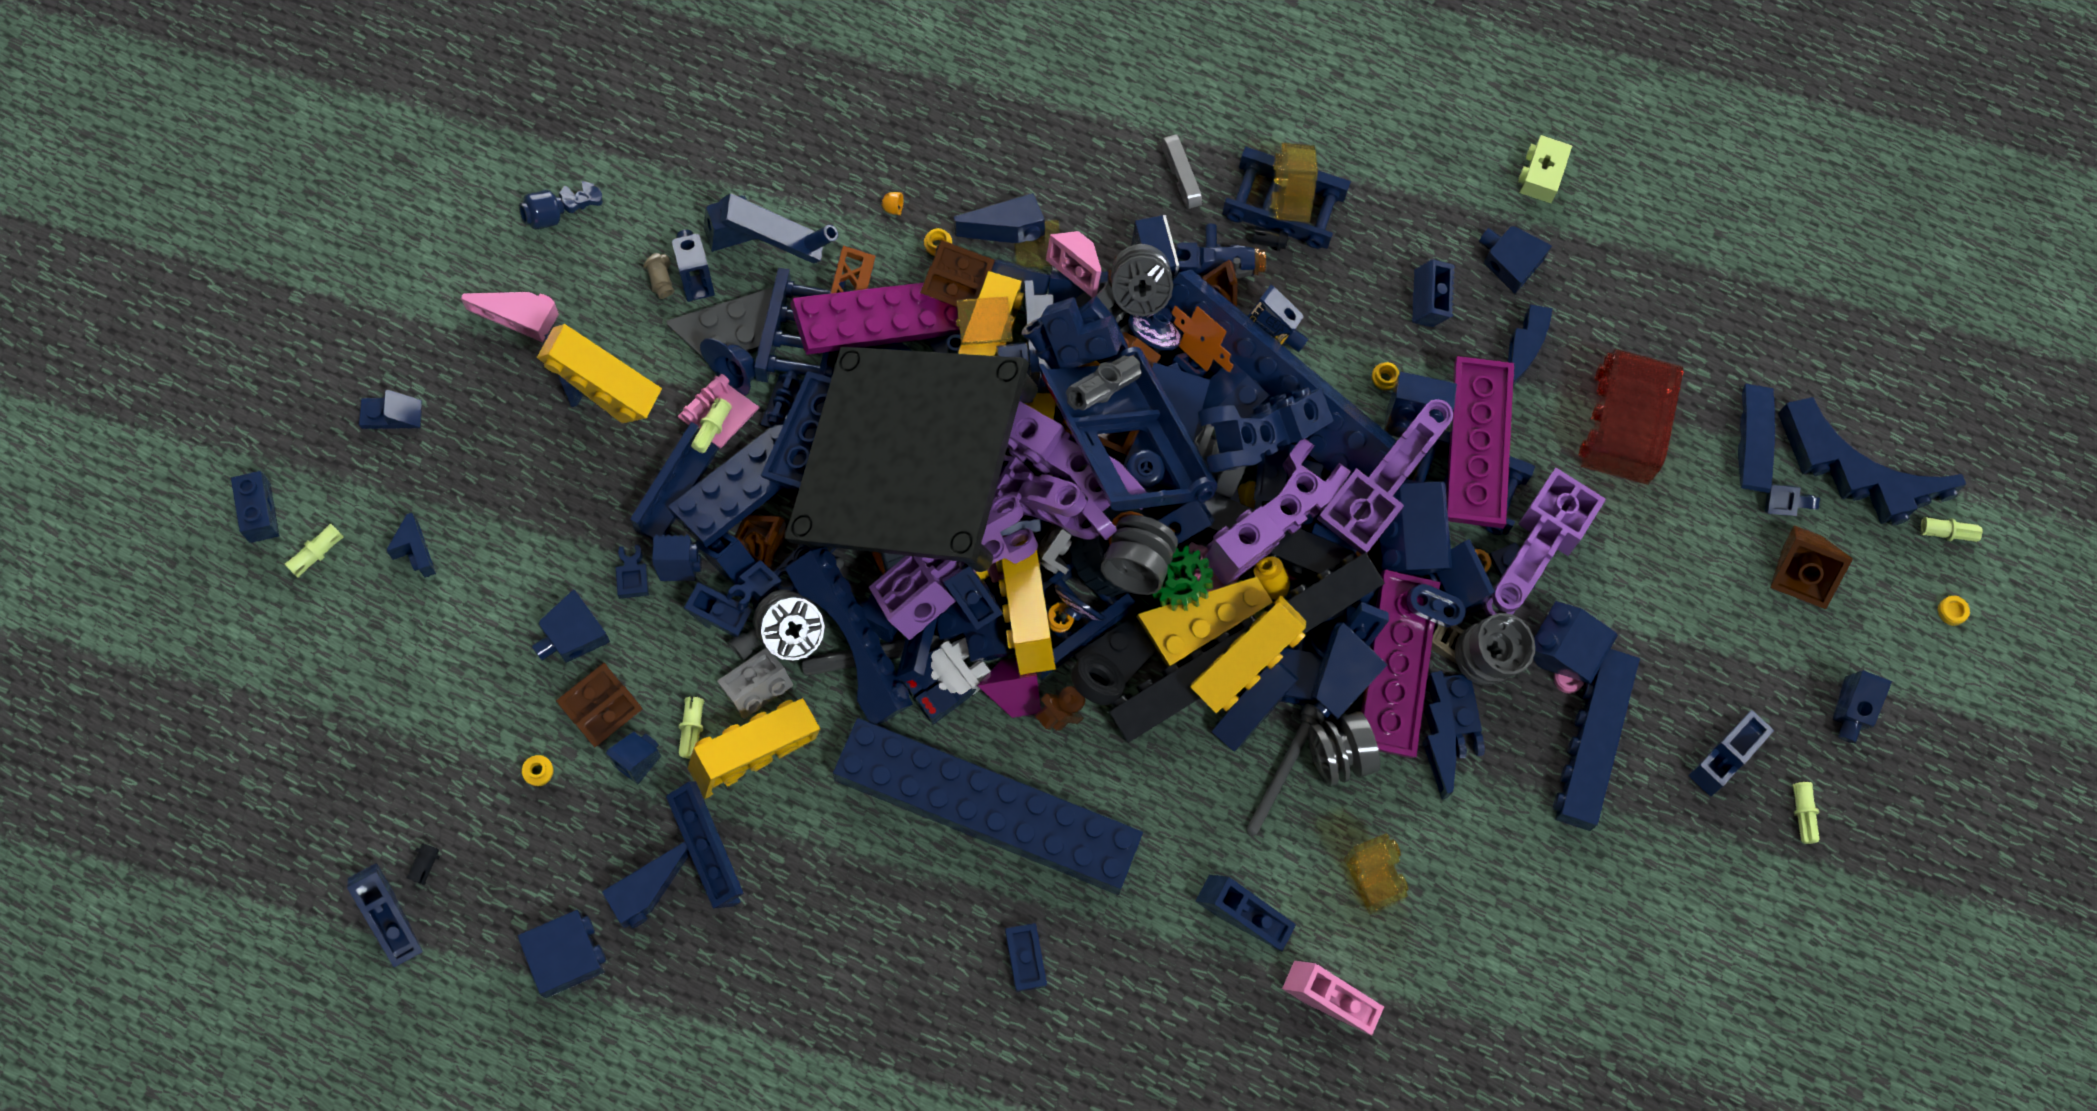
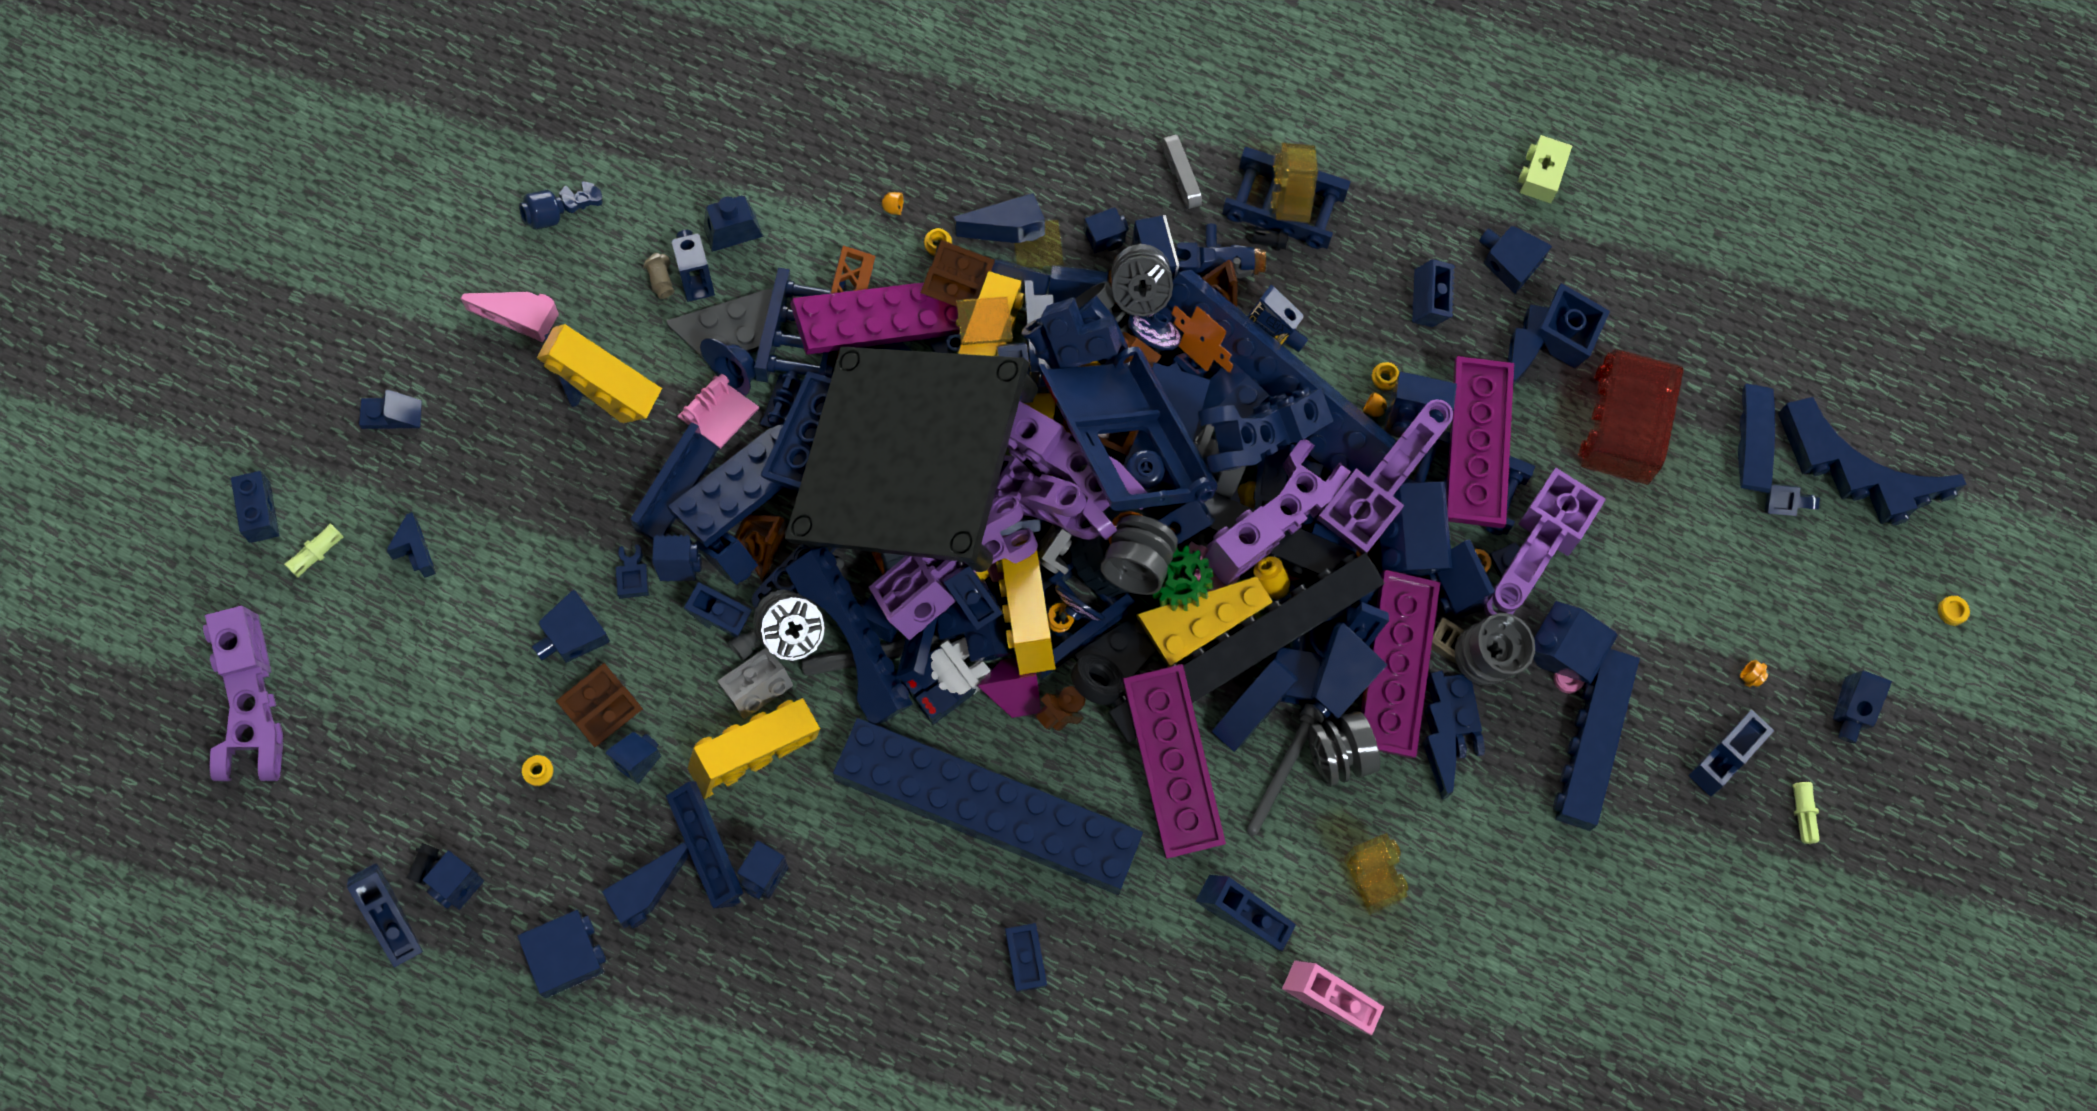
yellowish green axle [679,697,704,759] -> none
yellowish green axle [691,398,732,453] -> none
piece [720,193,838,263] -> none
dark blue plate [726,560,781,610] -> none
bright pink slope [1046,231,1101,297] -> none
dark grey piece [1065,355,1142,411] -> none
yellow wedge [1190,596,1306,713] -> none
dark blue plate [1406,584,1465,627] -> none
reddish brown slope [1770,525,1853,609] -> none
yellowish green axle [1921,517,1983,542] -> none
none -> medium lavender brick [203,606,283,781]
none -> dark blue brick [423,850,484,910]
none -> dark blue brick [737,840,789,900]
none -> dark blue brick [1083,207,1129,254]
none -> magenta plate [1122,664,1226,859]
none -> light orange hinge [1363,392,1387,417]
none -> dark blue slope [1538,283,1610,368]
none -> light orange plate [1740,660,1768,687]

